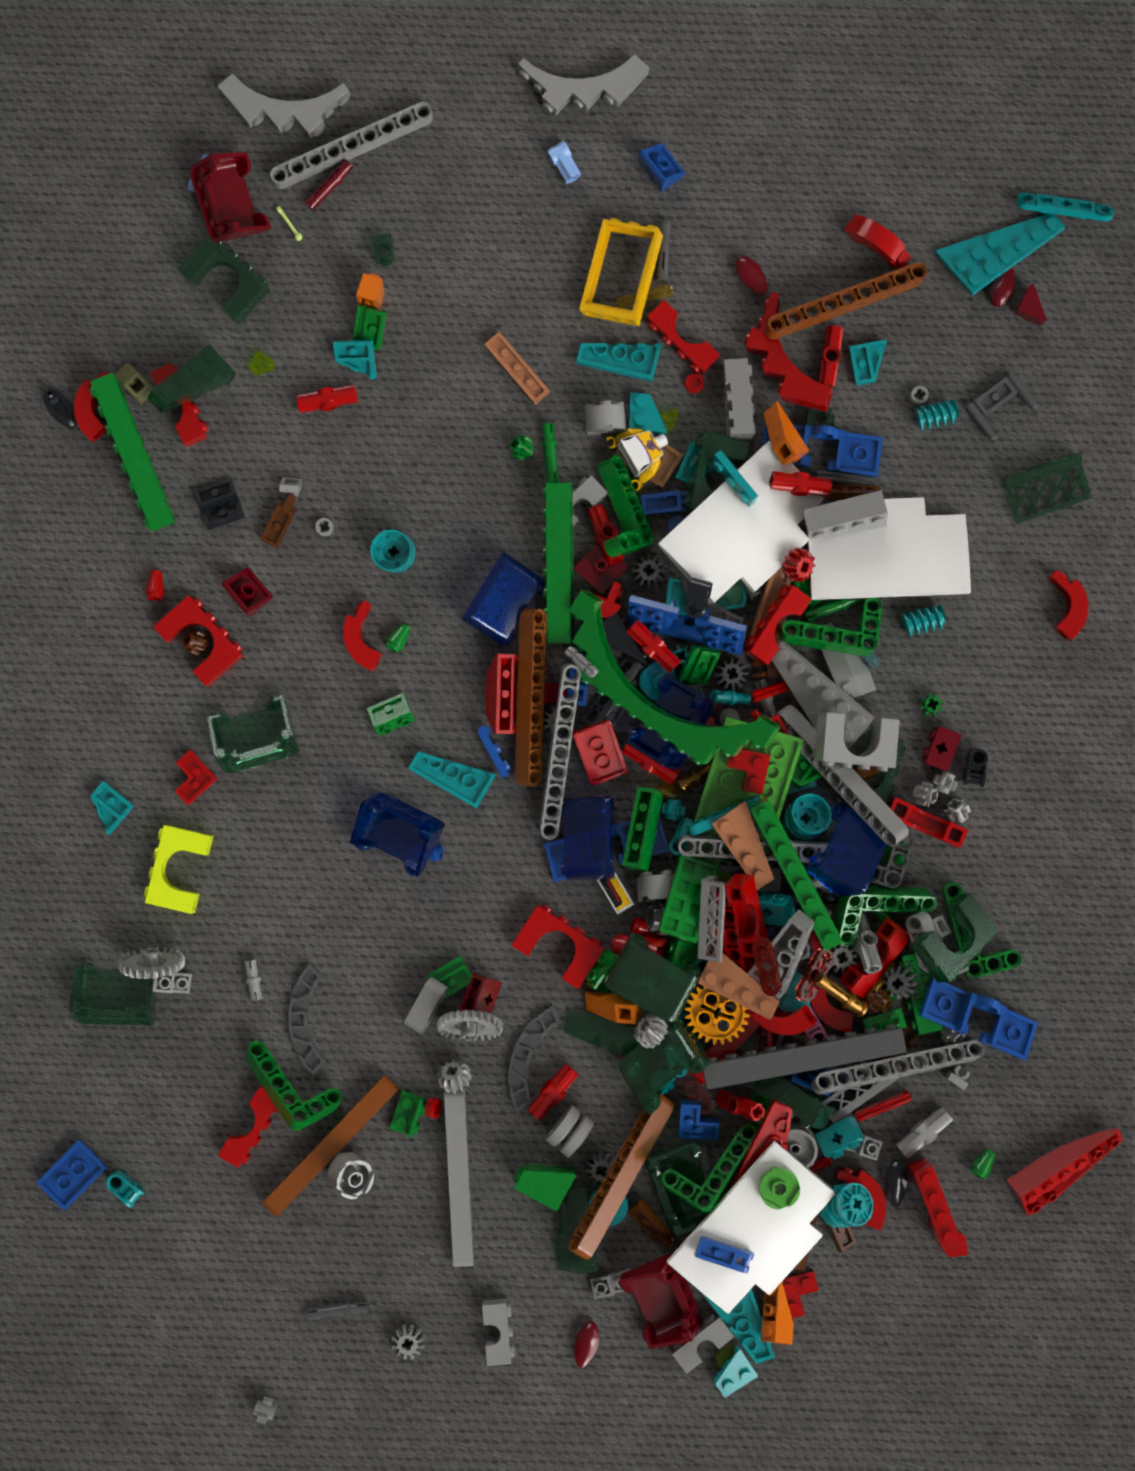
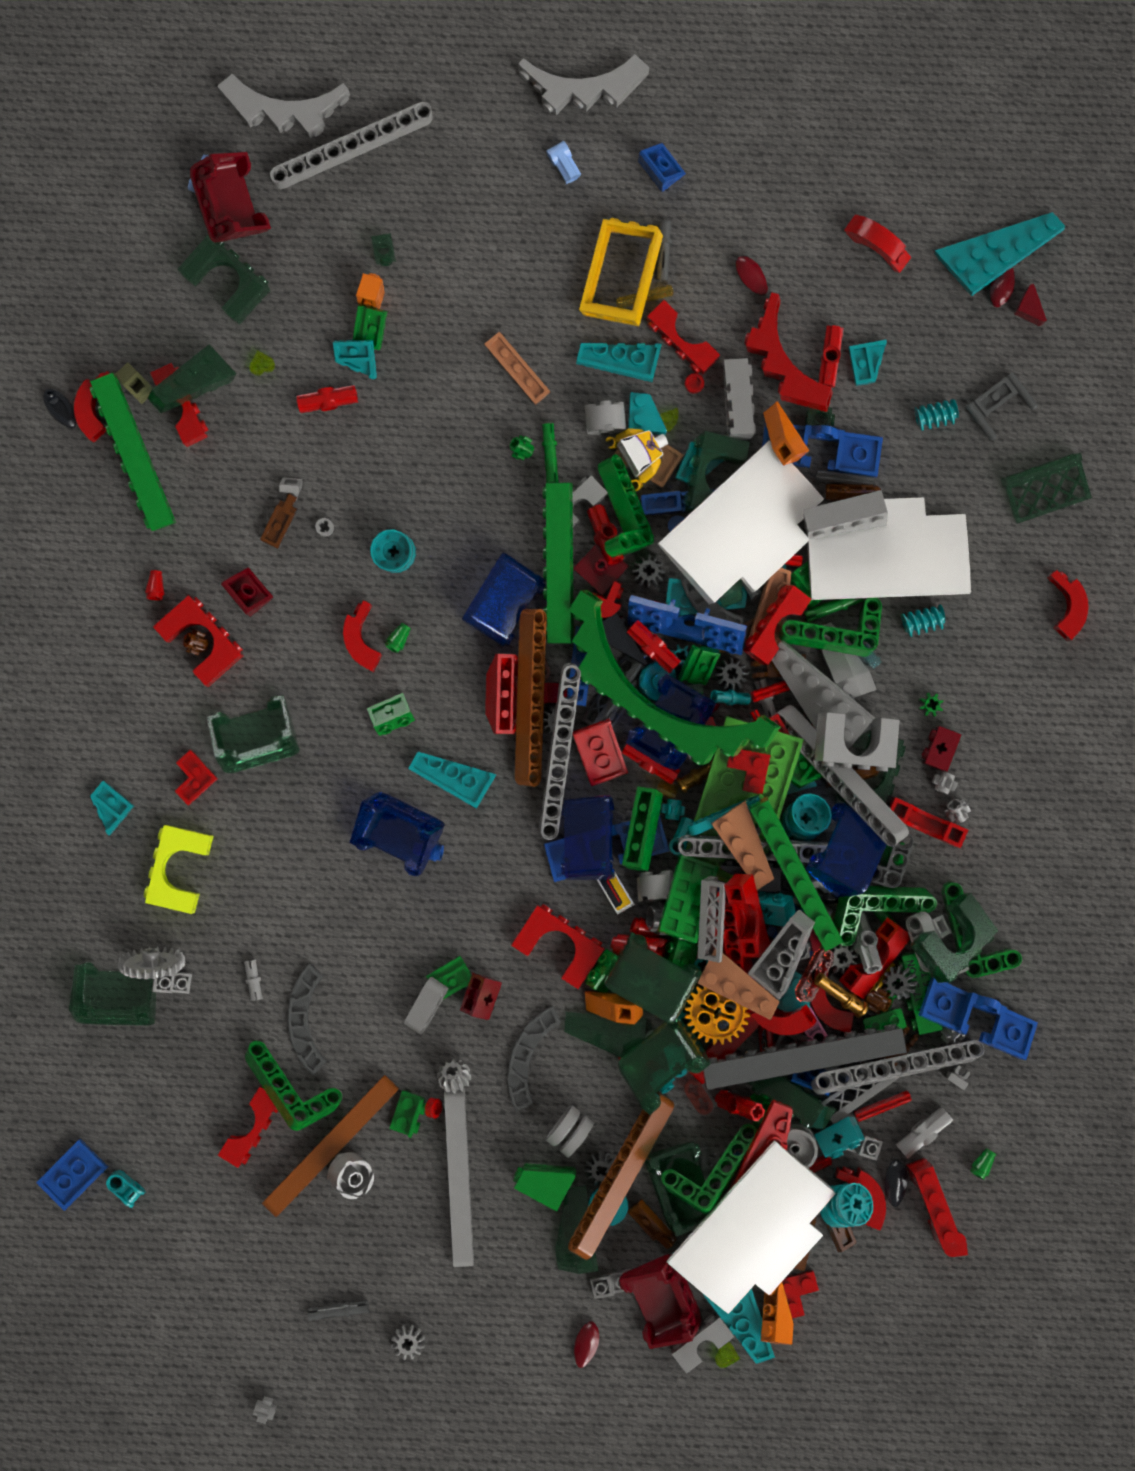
black slope [194,477,245,530] -> none
yellowish green hinge [276,205,302,241] -> none
dark red pin [304,159,354,211] -> none
light grey gear [437,1010,503,1042] -> none
blue plate [478,726,511,778] -> none
light grey arch [482,1299,515,1366] -> none
red piece [527,1063,579,1121] -> none
light grey axle [564,646,598,678] -> none
light grey gear [633,1013,668,1049] -> none
blue plate [678,1100,720,1140] -> none
black piece [685,577,713,618] -> none
blue plate [694,1235,755,1274] -> none
teal plate [711,450,758,507] -> none
wing [713,1345,758,1398] -> none
light grey plate [720,708,740,725] -> none
clear red beam [752,937,782,996] -> none
bright green plate [759,1166,800,1209] -> none
dark orange beam [764,262,928,340] -> none
red piece [769,471,832,497] -> none
red gear [782,547,816,582] -> none
light grey bush [910,386,929,405] -> none
light grey gear [913,781,938,807] -> none
black piece [962,748,988,787] -> none
red wedge [1007,1128,1123,1216] -> none
teal piece [1015,192,1115,221] -> none

